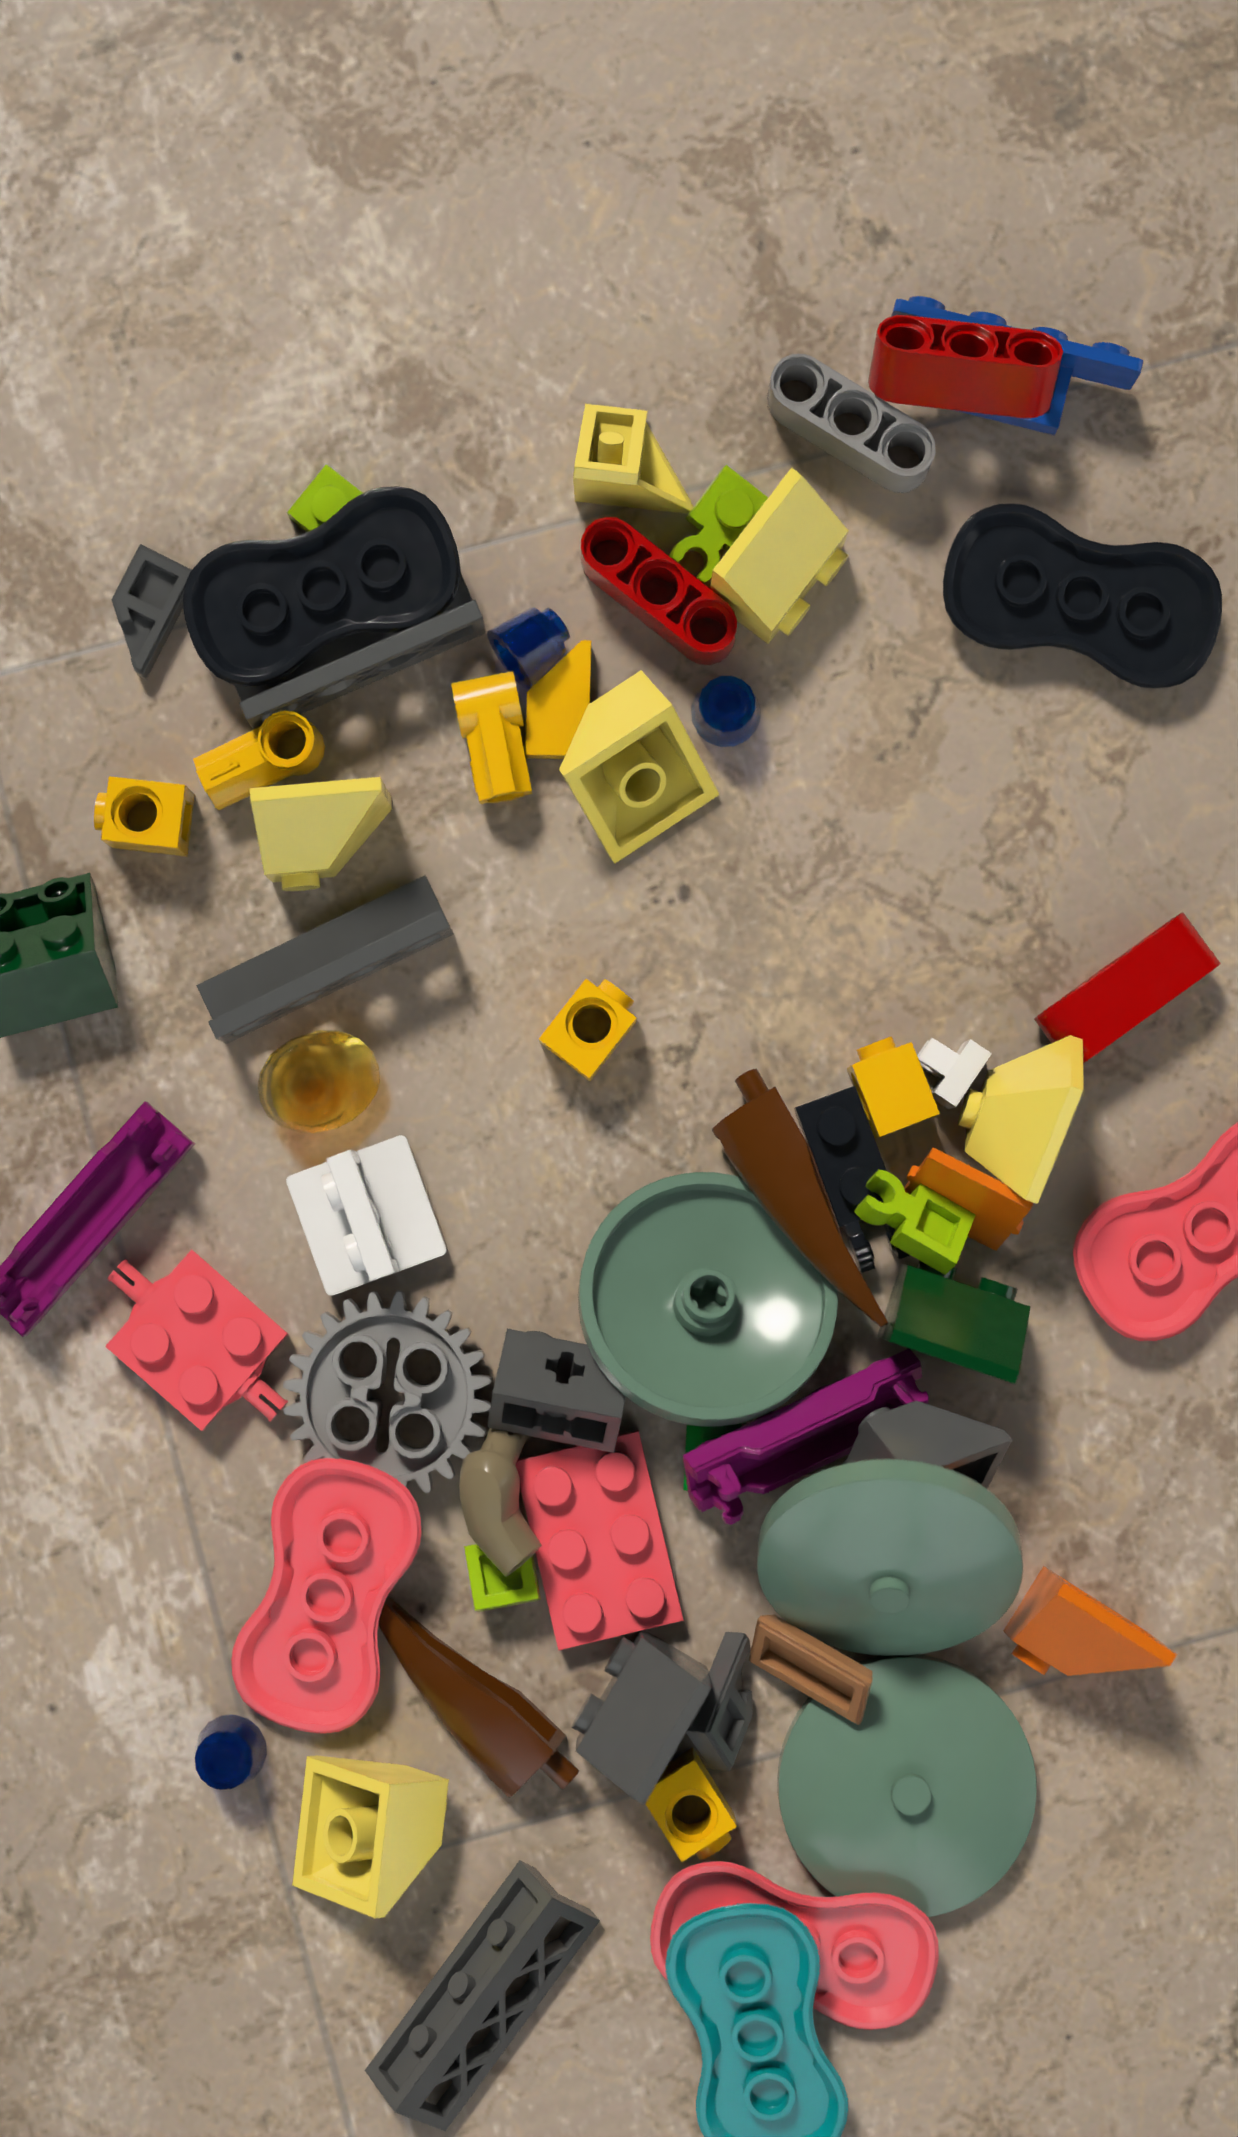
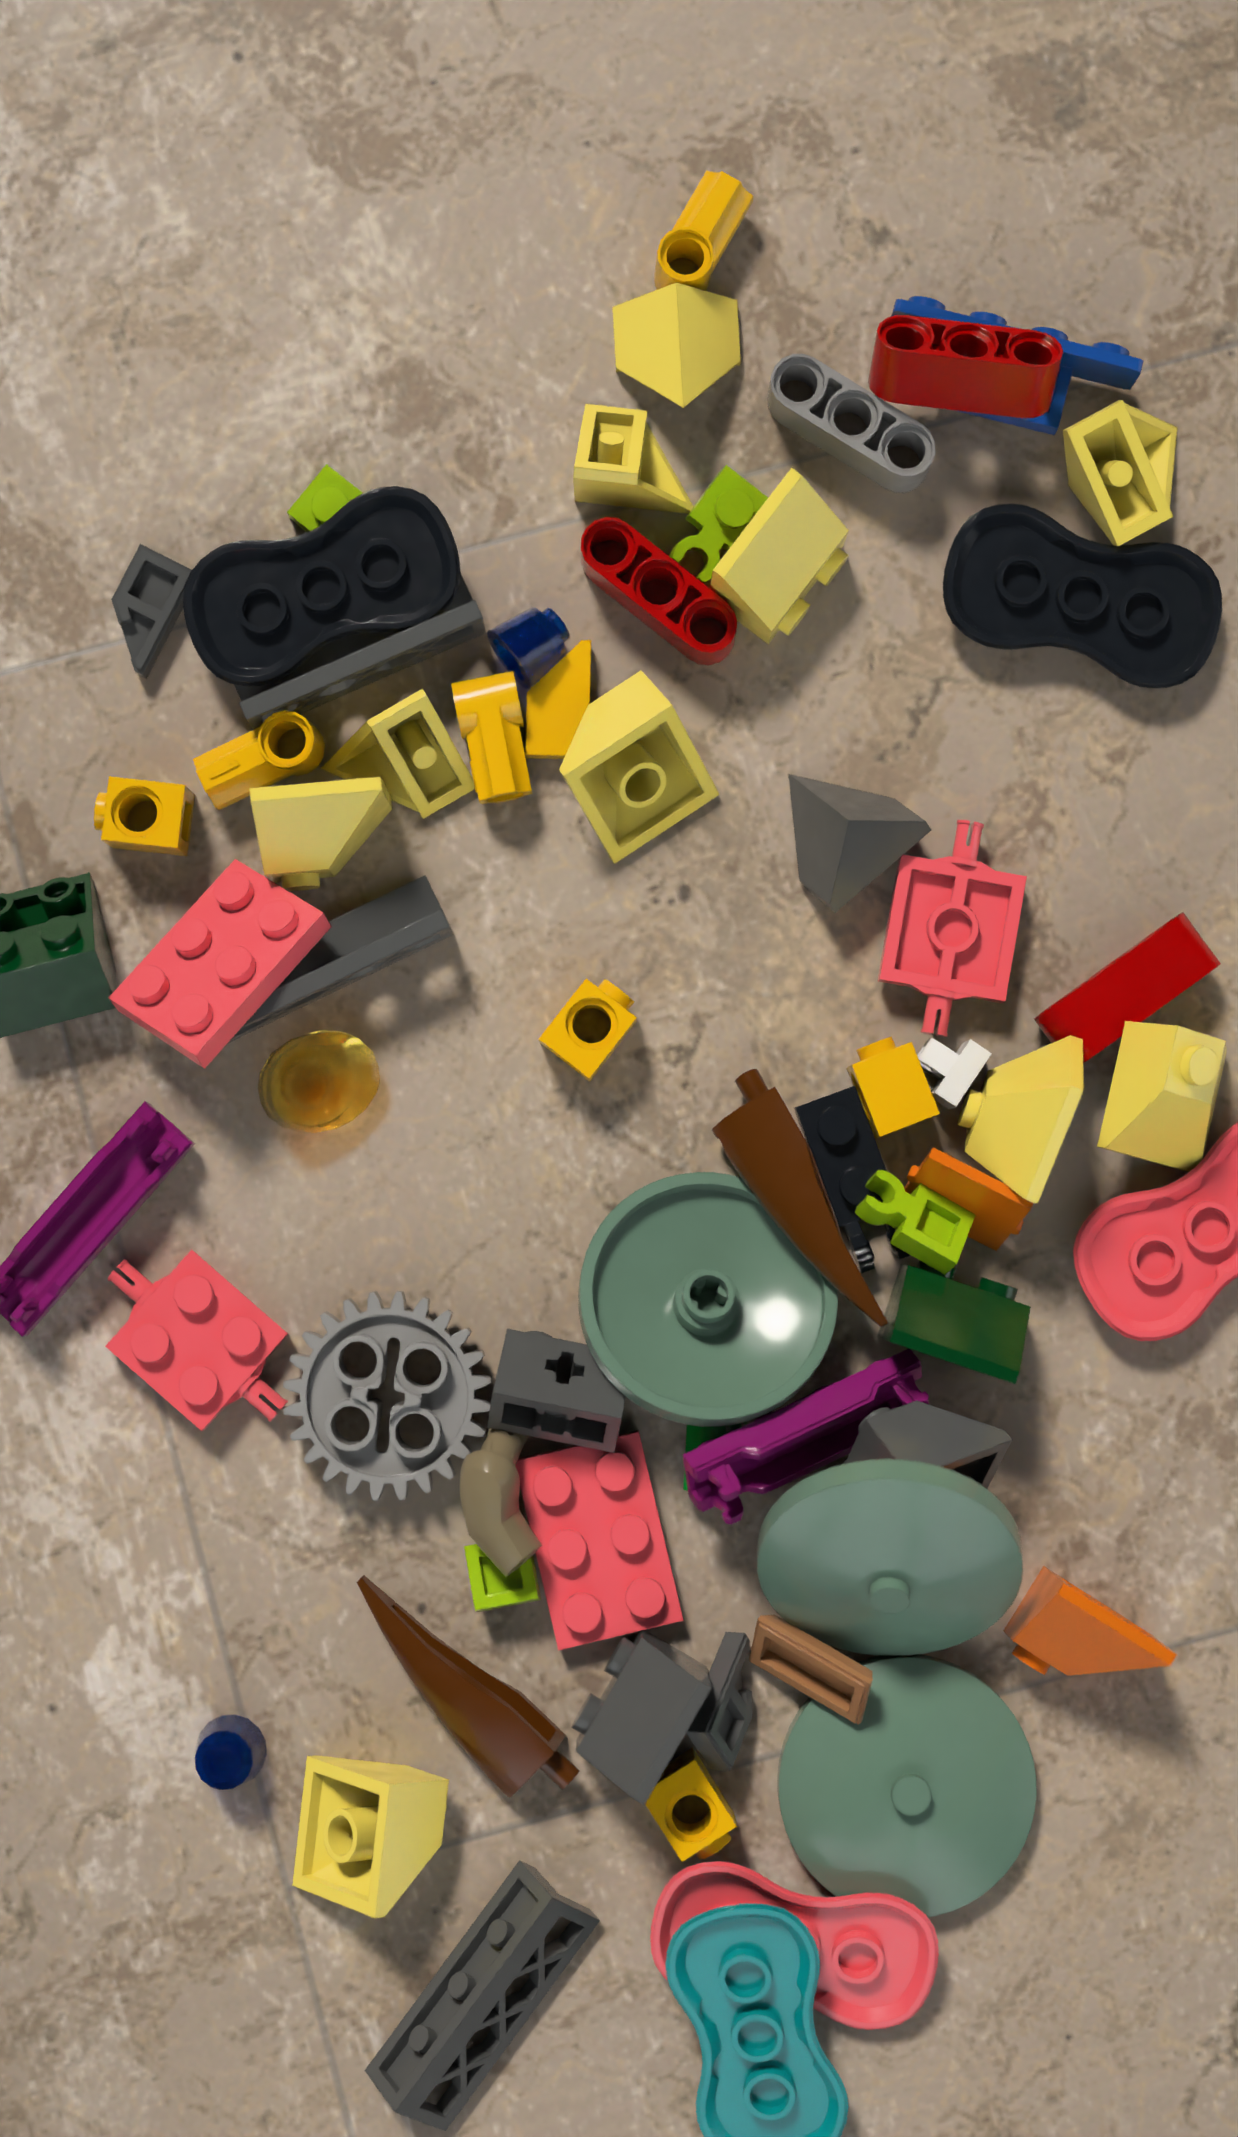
coral plate [231,1458,421,1734] -> none
white bracket [286,1135,447,1296] -> none
clear blue hat [691,676,761,747] -> none
none -> coral plate [108,859,332,1069]
none -> light yellow slope [320,689,475,819]
none -> light yellow slope [613,282,741,408]
none -> yellow piece [654,170,753,291]
none -> dark grey slope [788,774,931,913]
none -> coral plate [877,820,1027,1037]
none -> light yellow slope [1063,400,1177,546]
none -> light yellow slope [1097,1021,1227,1172]

